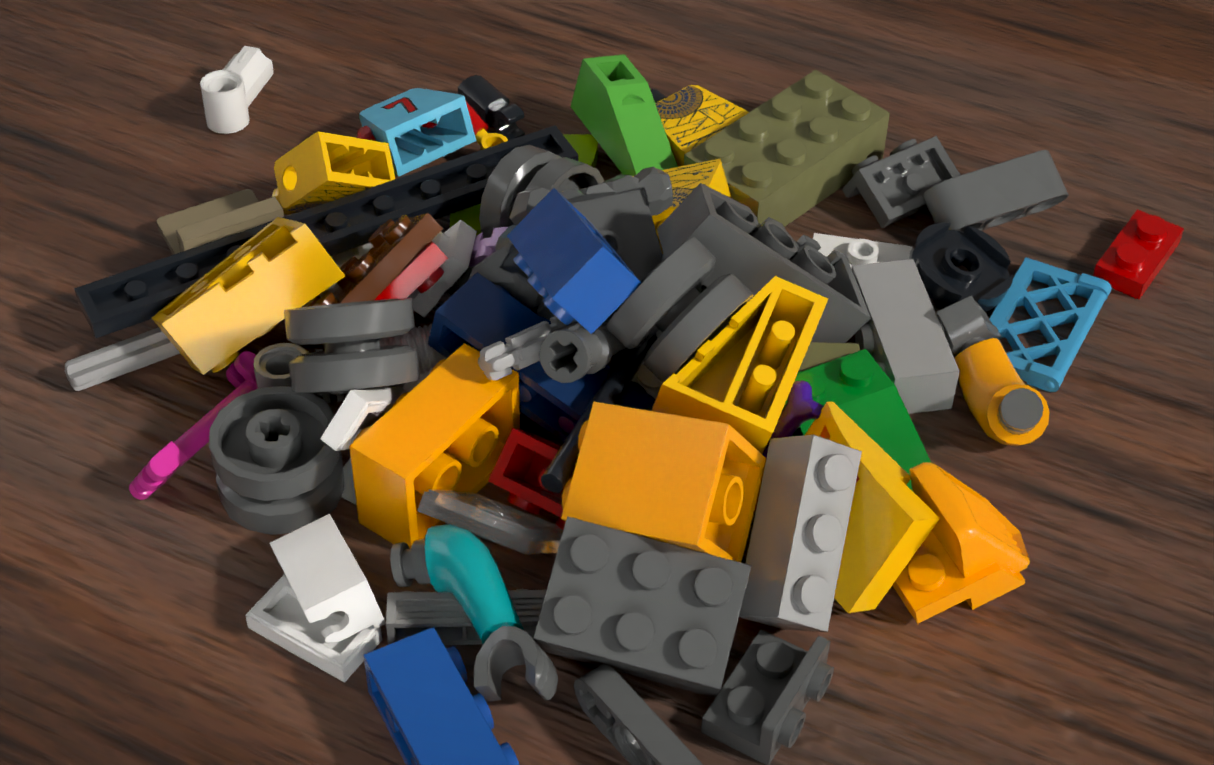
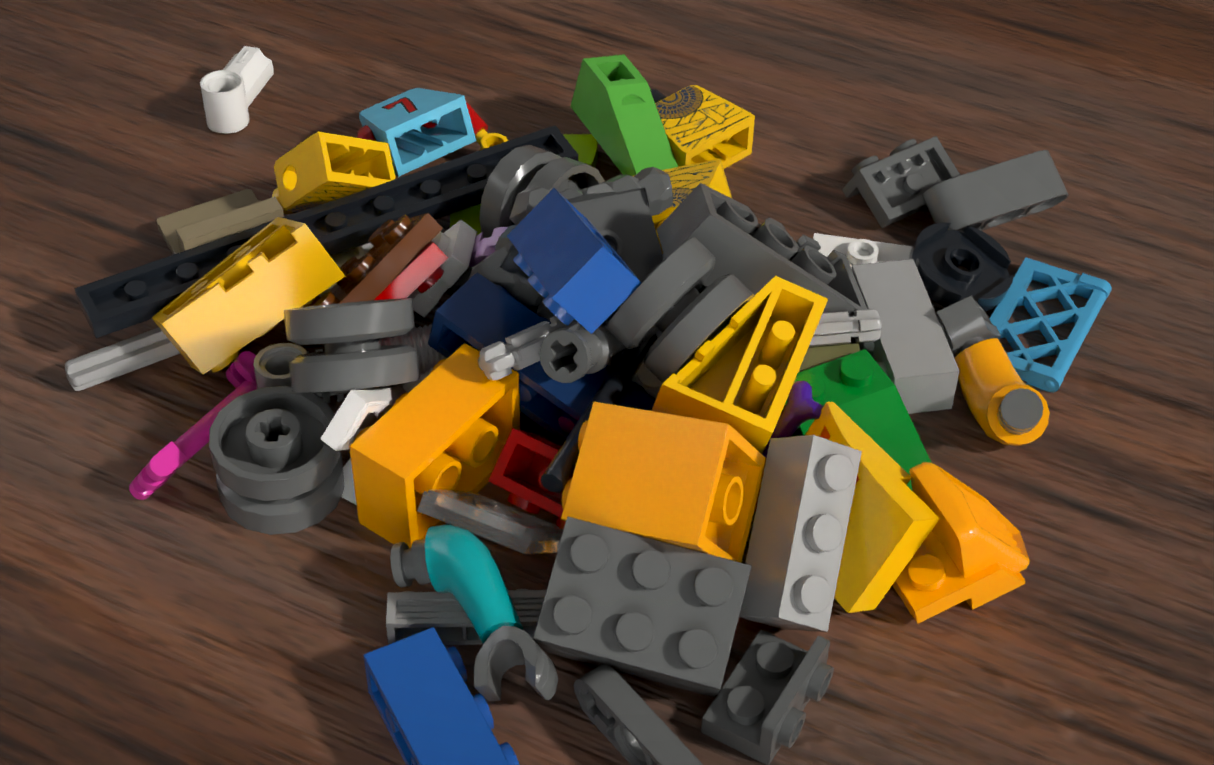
white tile [245,574,382,683] -> none
white hinge [270,514,386,642] -> none
black bar [458,75,525,141] -> none
olive brick [684,70,890,227] -> none
red plate [1093,209,1184,300] -> none
none -> light grey axle [809,309,882,347]

